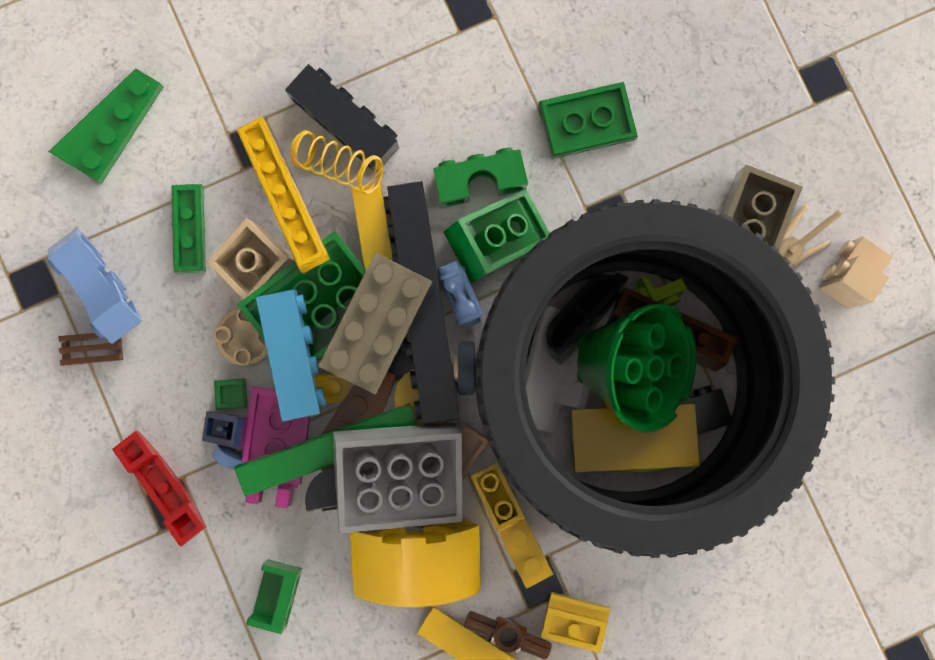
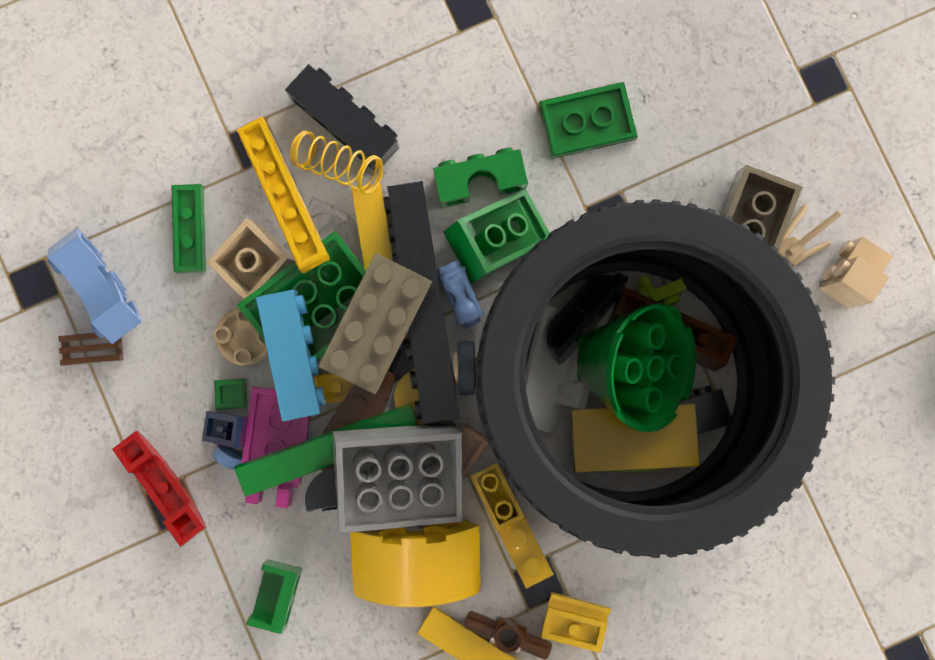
green wing [48,69,164,184] -> none

